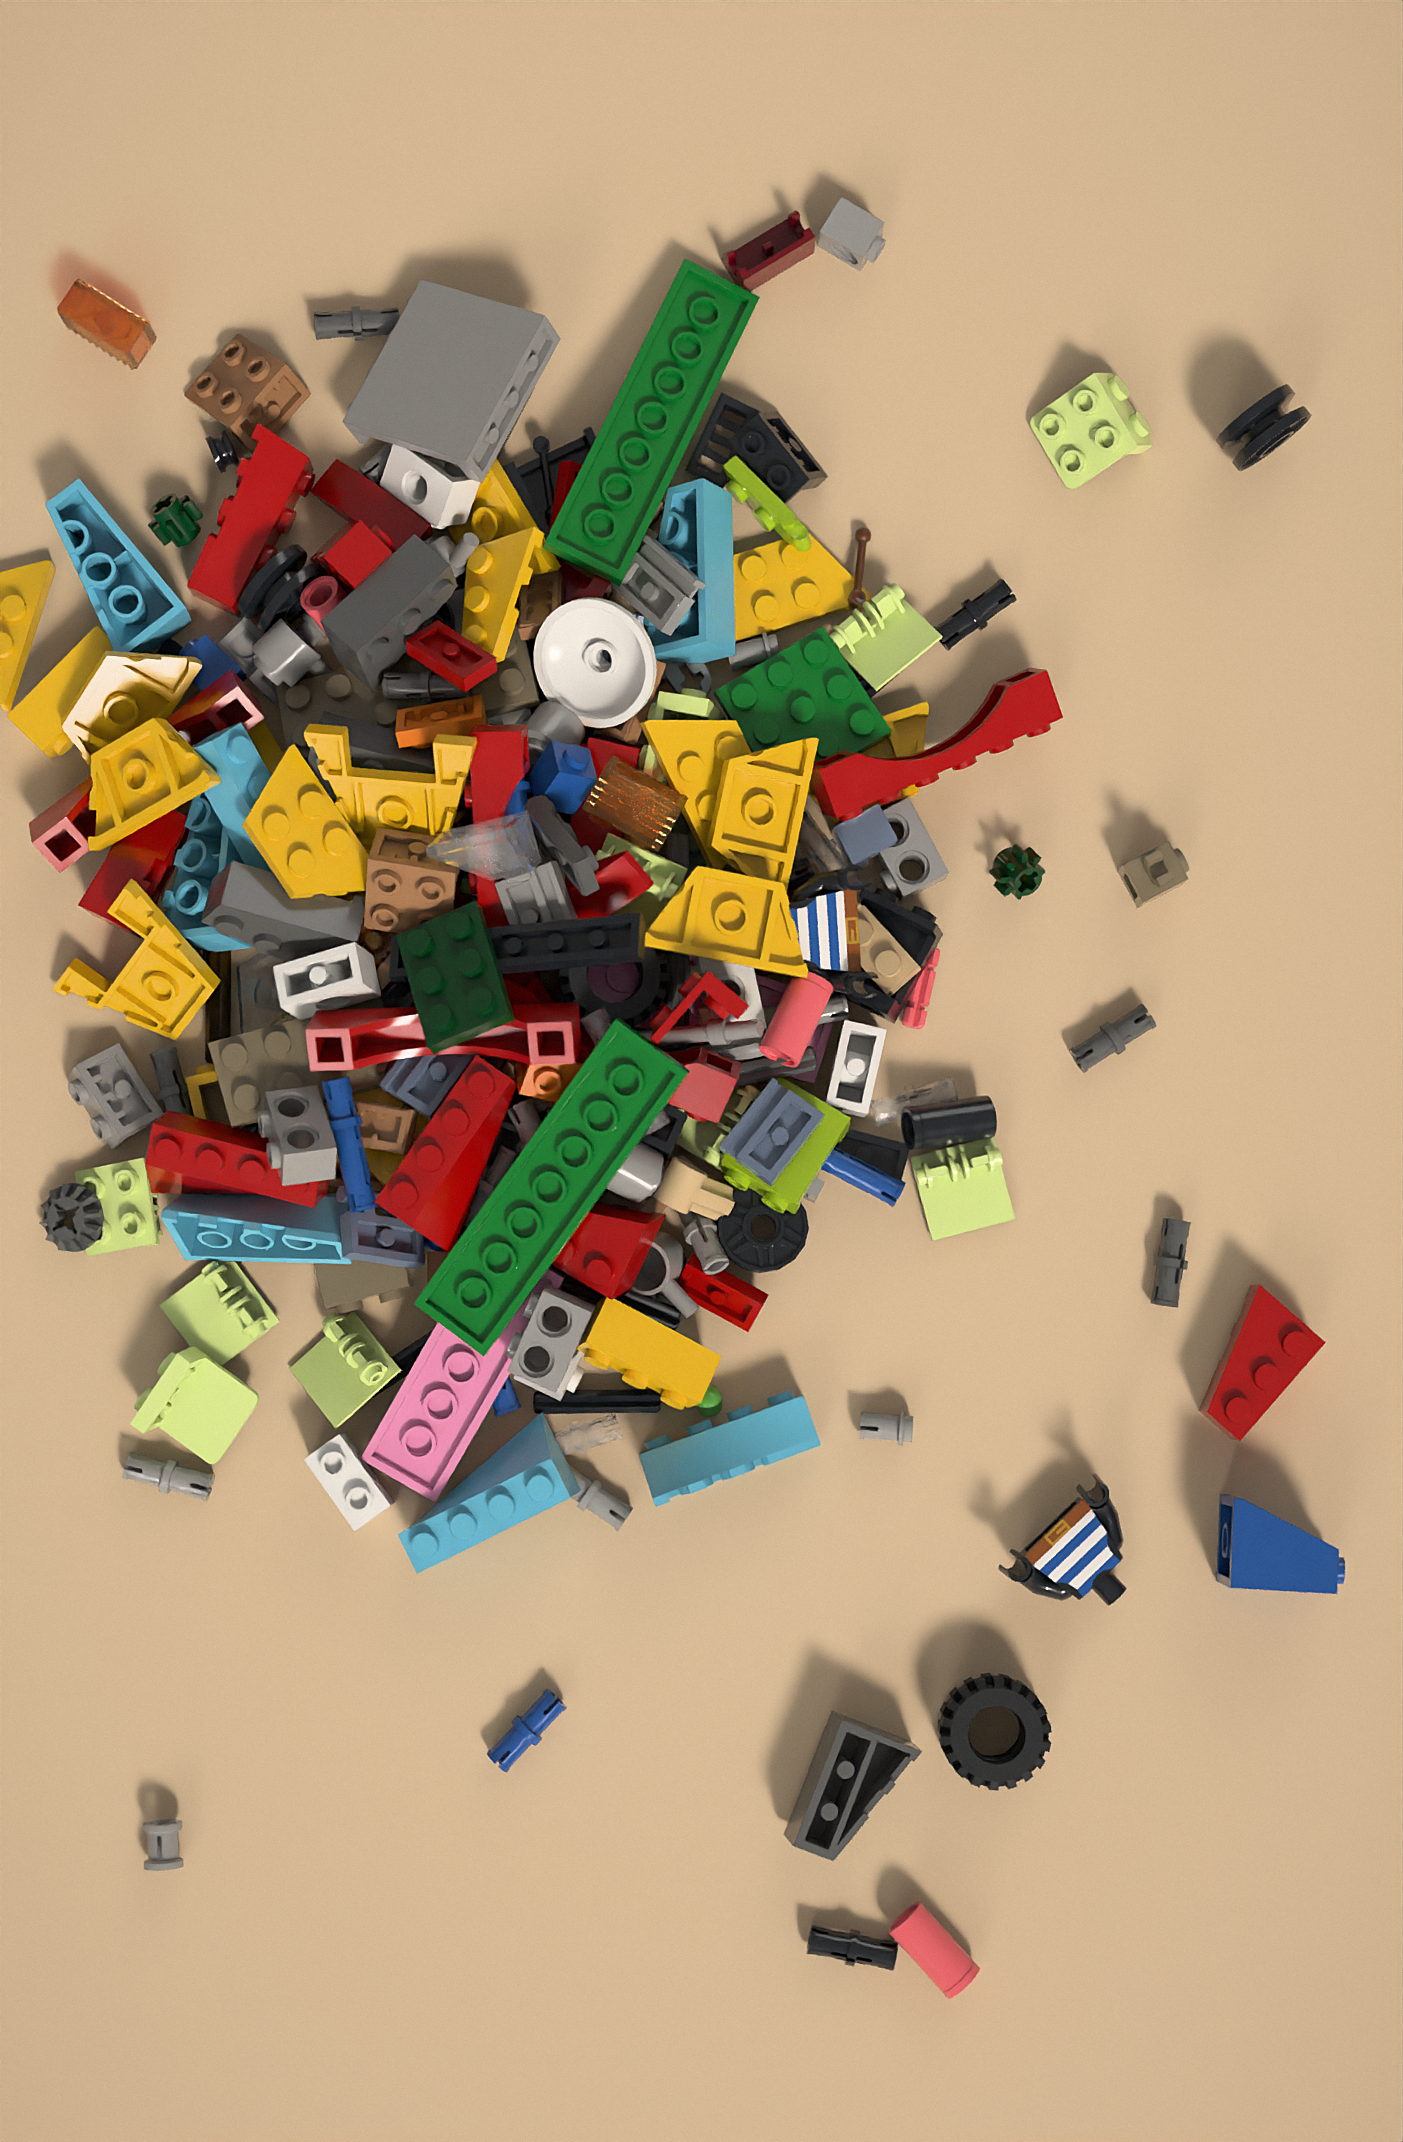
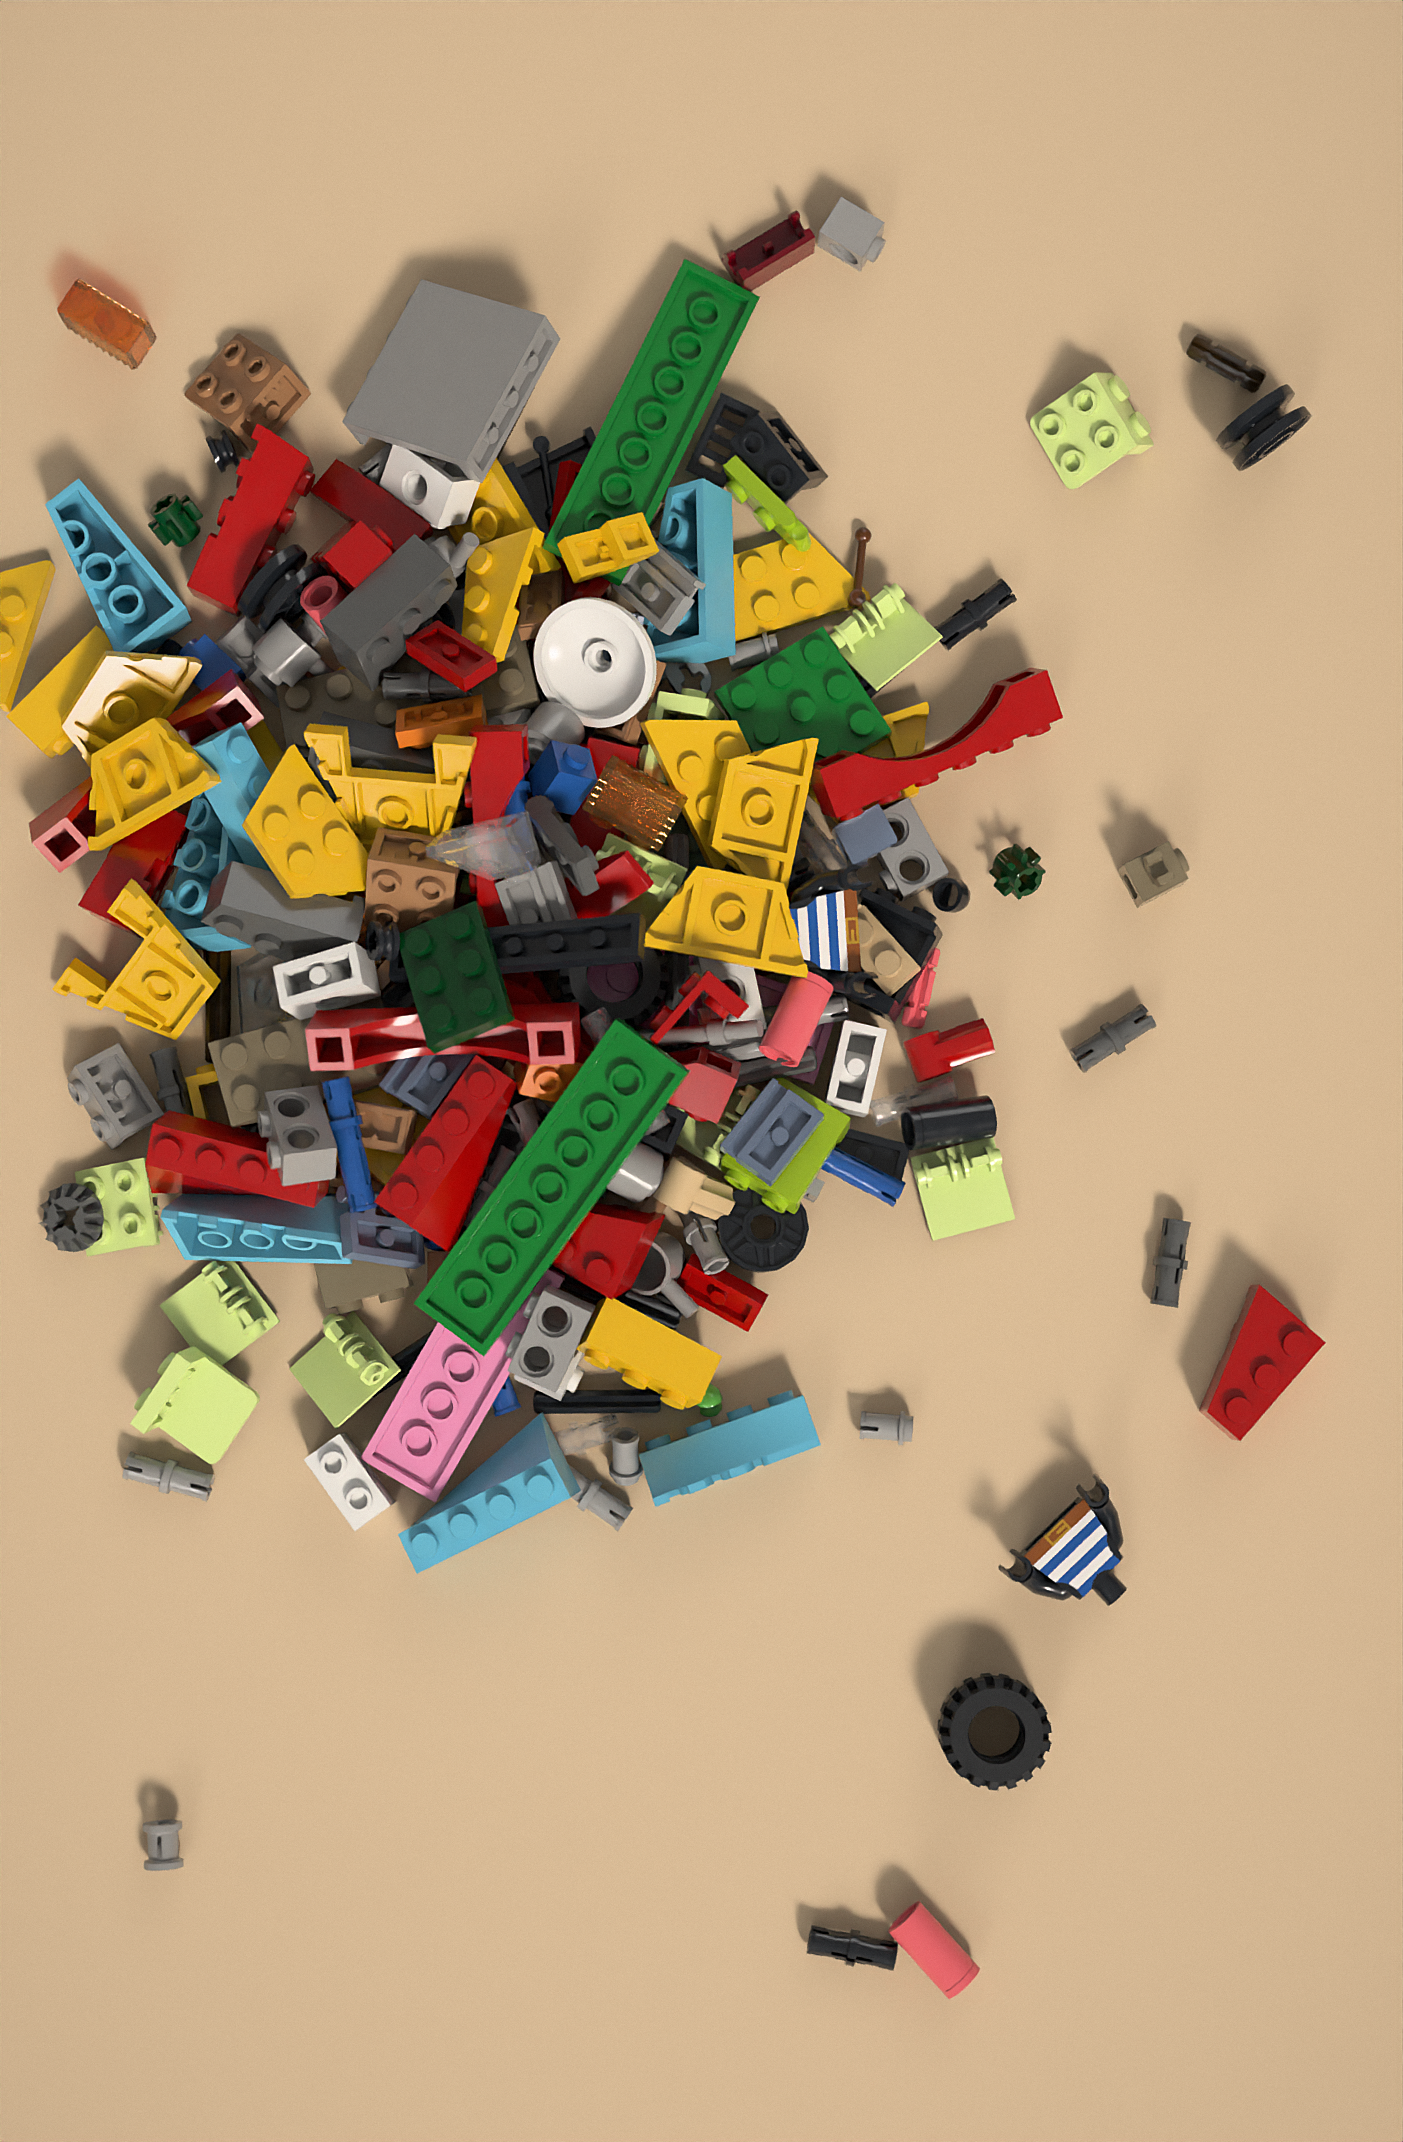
dark grey pin [314,306,399,341] -> none
blue pin [487,1689,567,1773] -> none
dark grey wedge [784,1711,922,1861] -> none
blue slope [1216,1494,1345,1594] -> none
none -> black bush [365,921,400,961]
none -> yellow slope [557,512,659,584]
none -> light grey pin [609,1427,643,1486]
none -> red piece [903,1018,995,1083]
none -> black hinge [932,878,970,913]
none -> dark brown axle [1186,334,1267,393]

